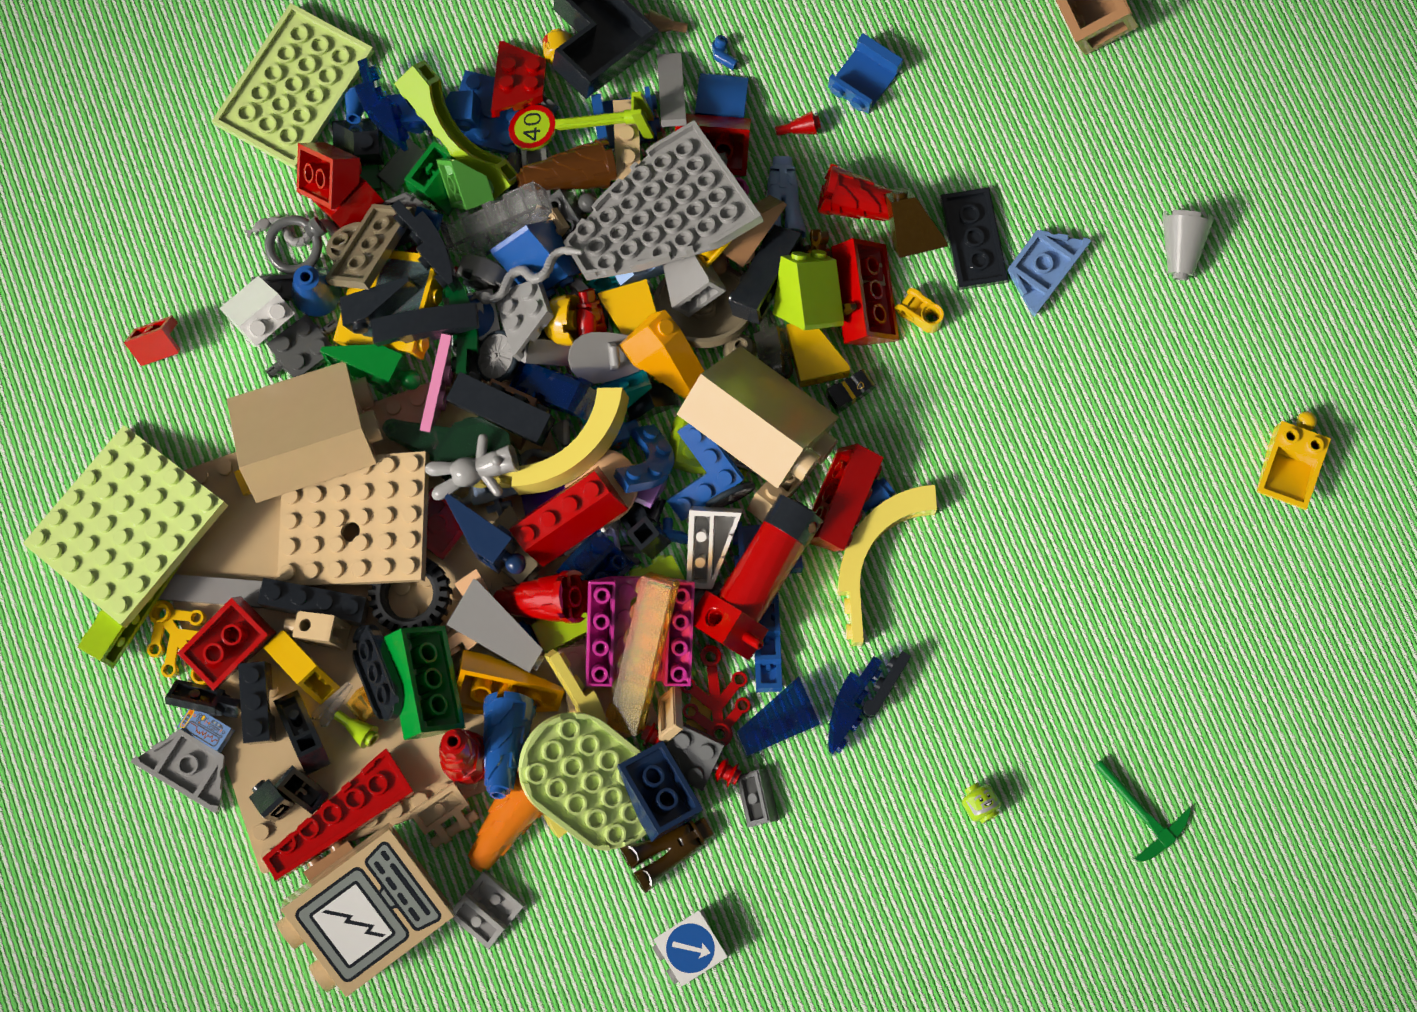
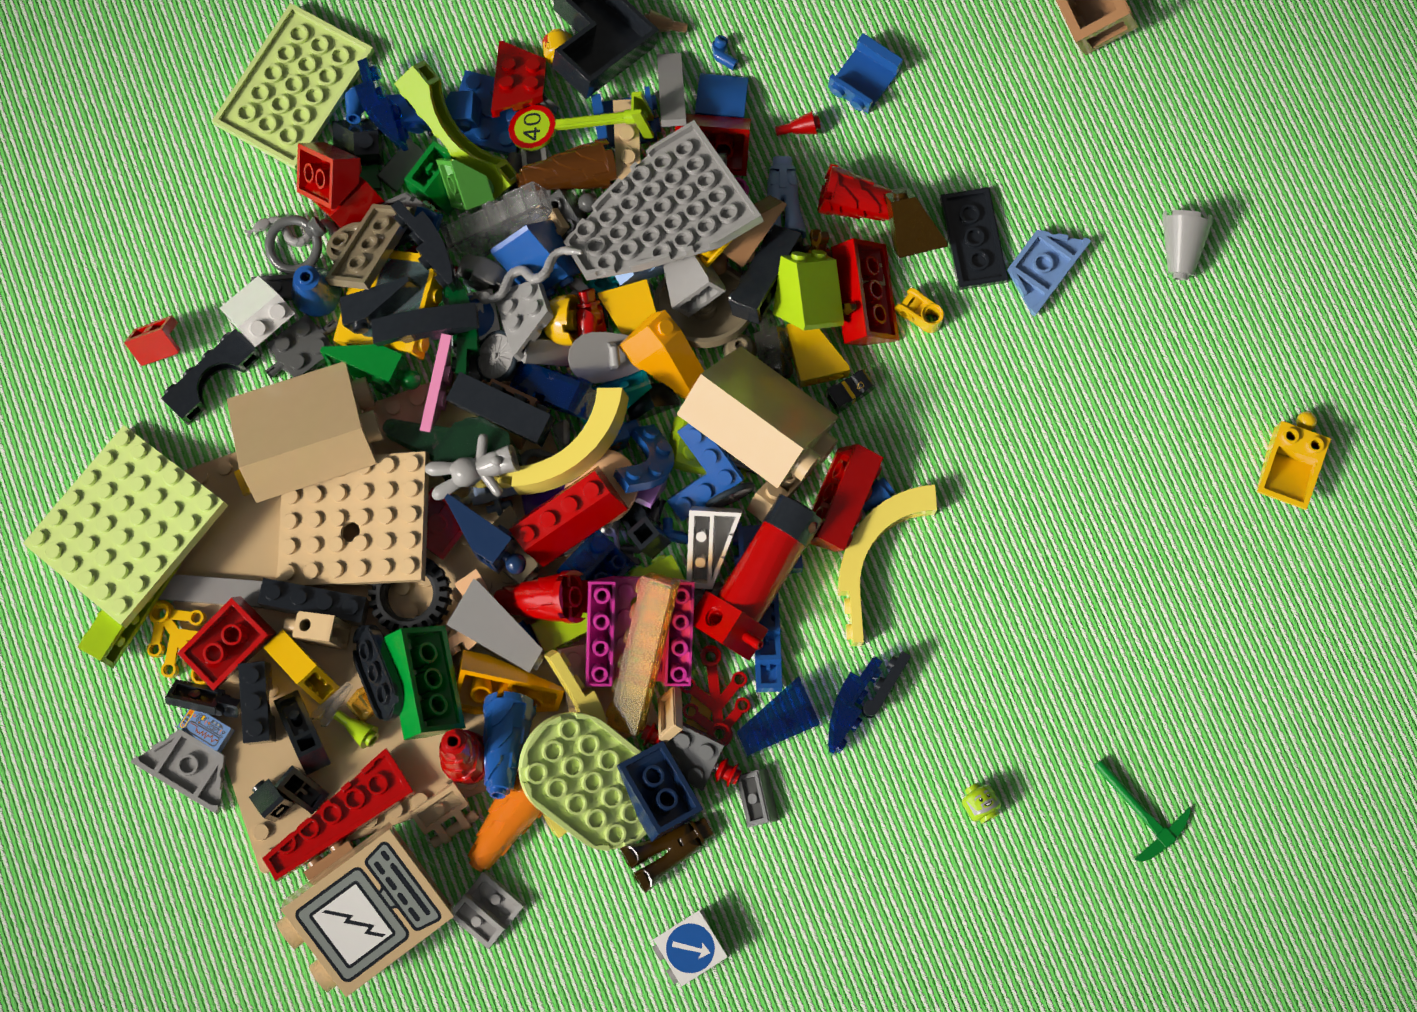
none -> black arch [161,328,261,425]

